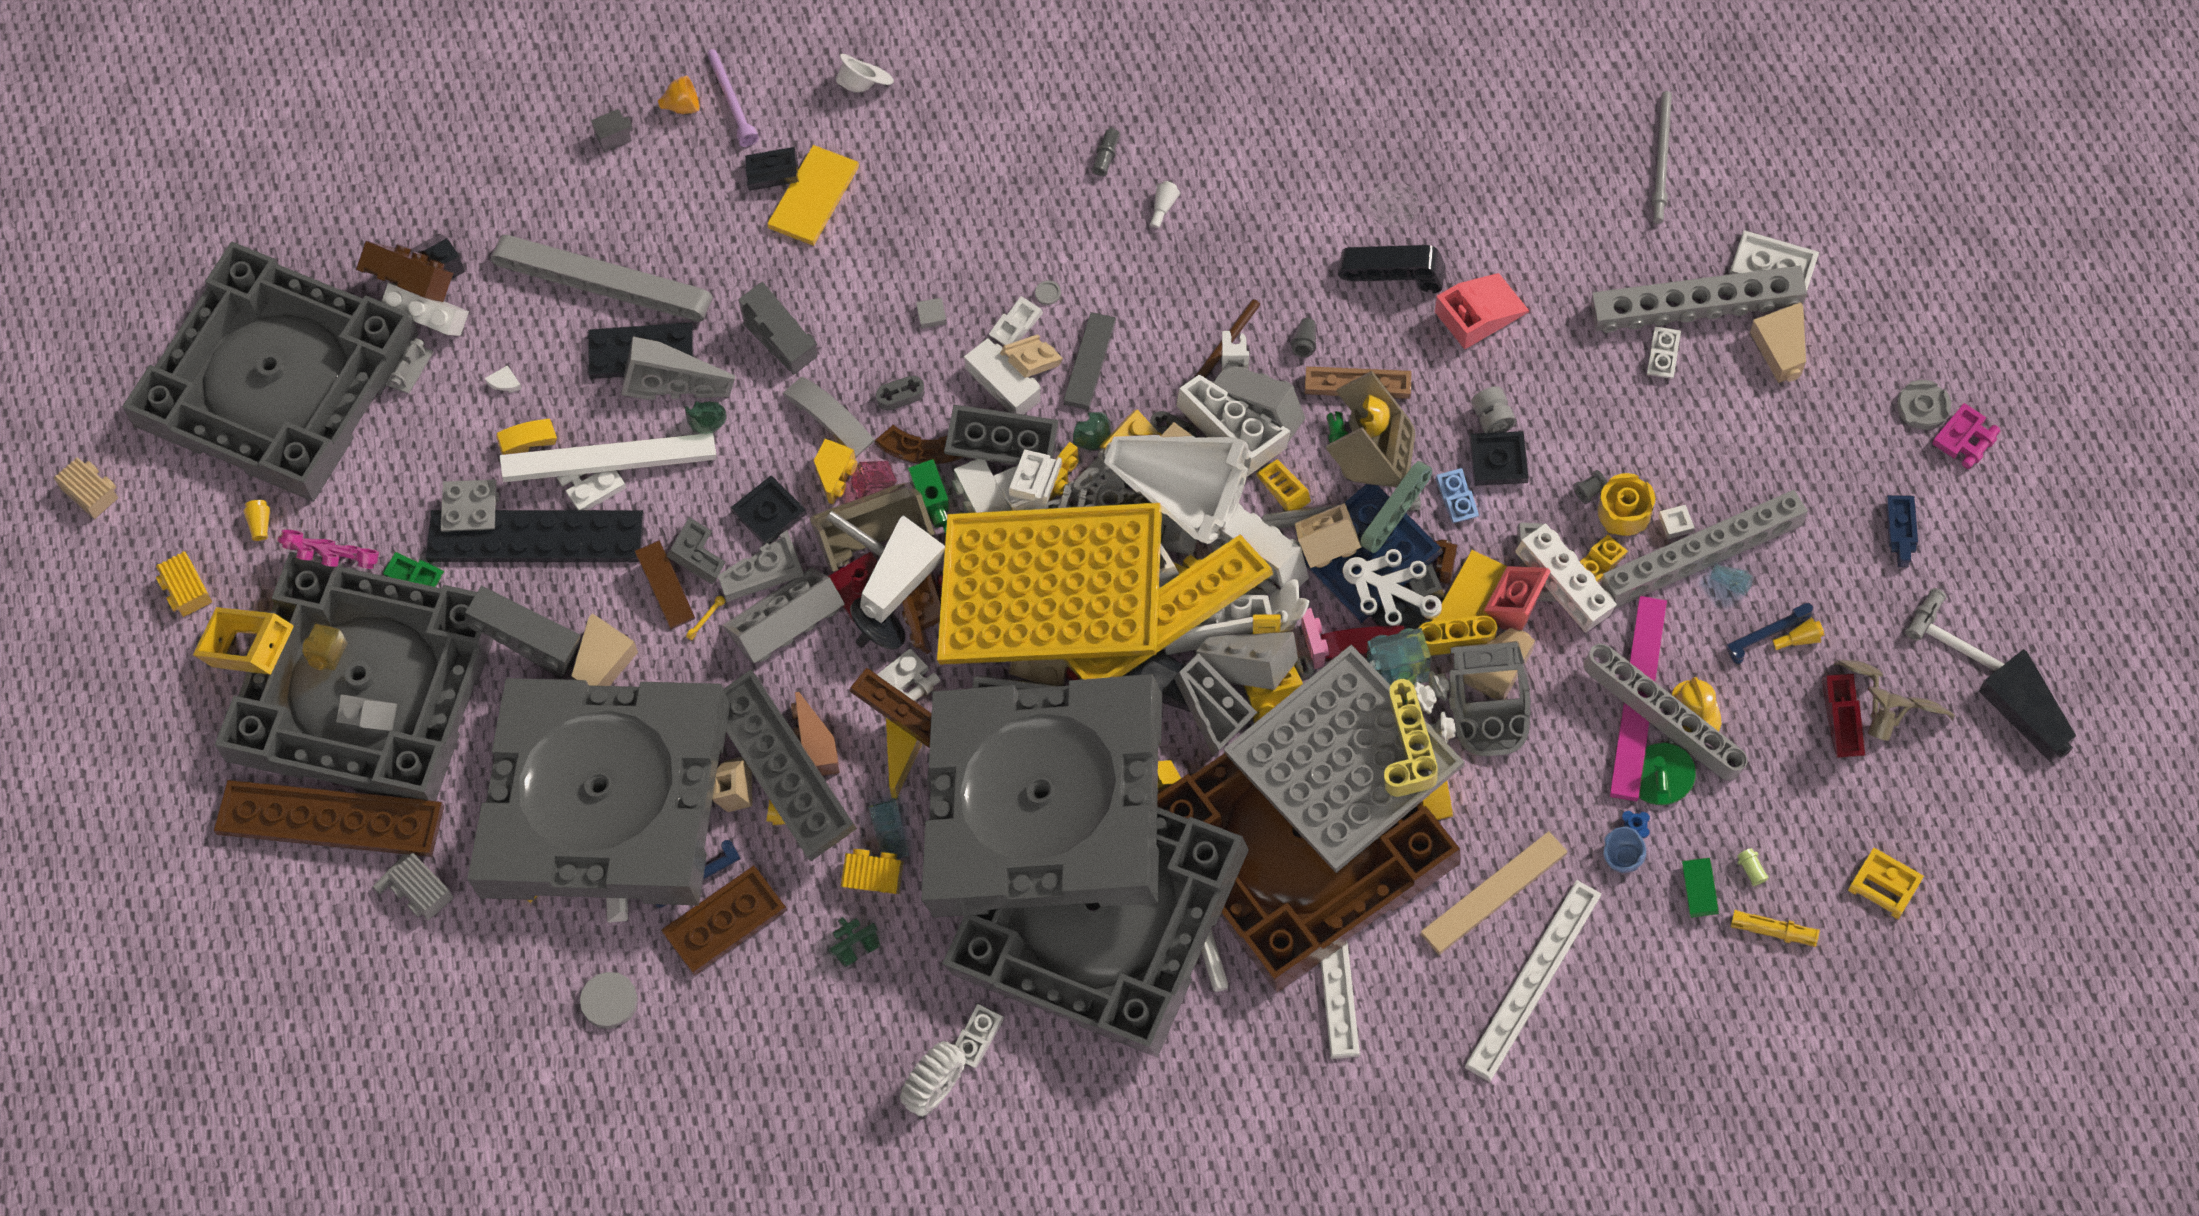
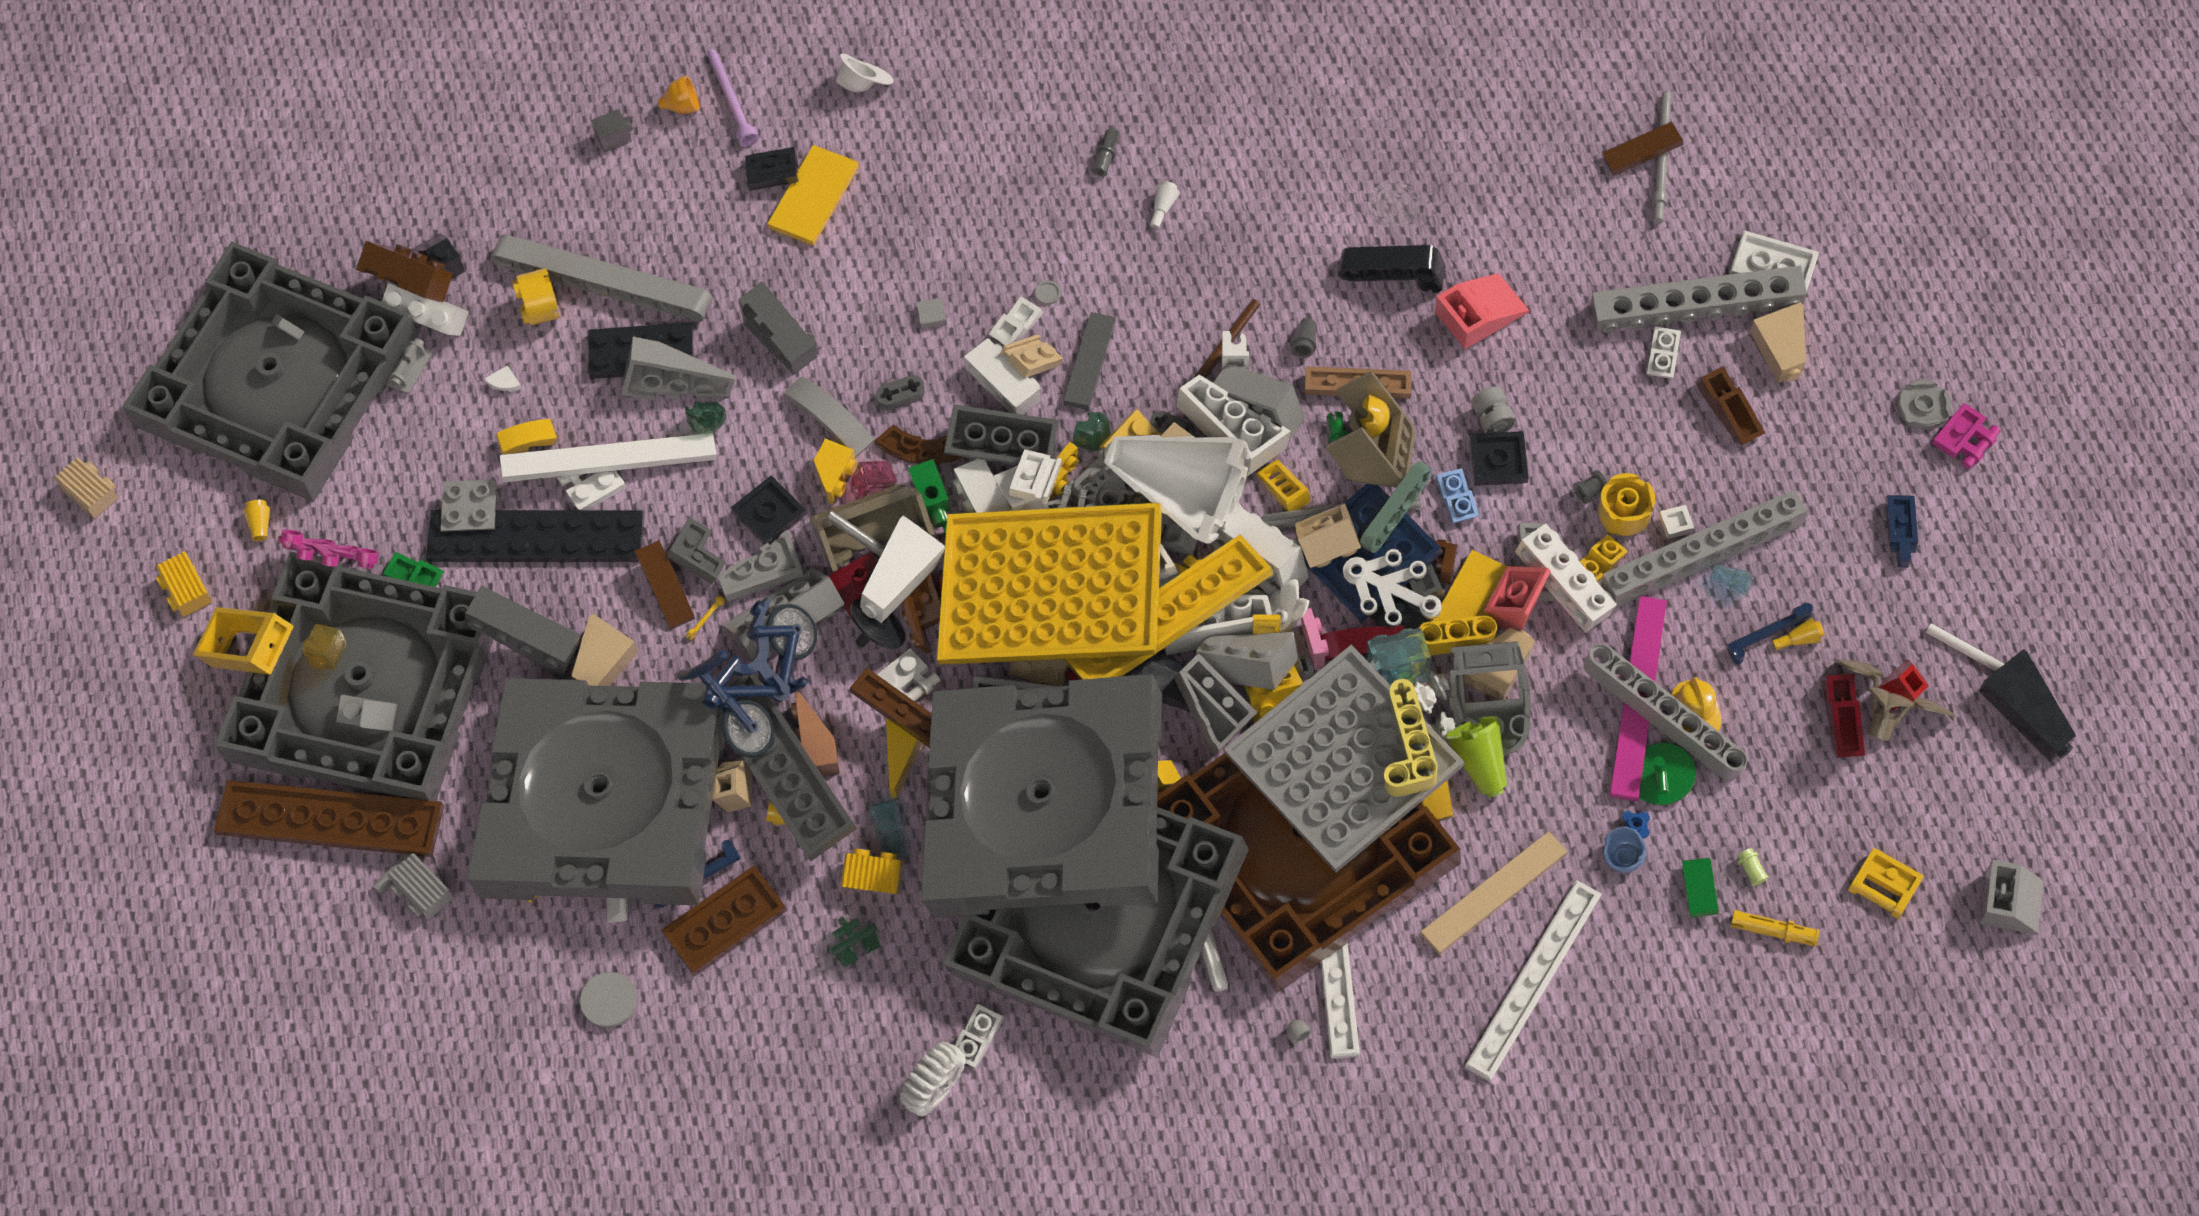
light grey pin [1905,588,1947,641] -> none
none -> light grey tile [272,314,304,339]
none -> yellow brick [512,268,561,326]
none -> dark blue piece [677,598,817,758]
none -> light grey hinge [1286,1019,1312,1045]
none -> lime cone [1445,716,1507,797]
none -> reddish brown tile [1602,122,1684,176]
none -> reddish brown slope [1695,366,1765,446]
none -> red slope [1877,659,1929,711]
none -> light grey slope [1979,859,2044,935]

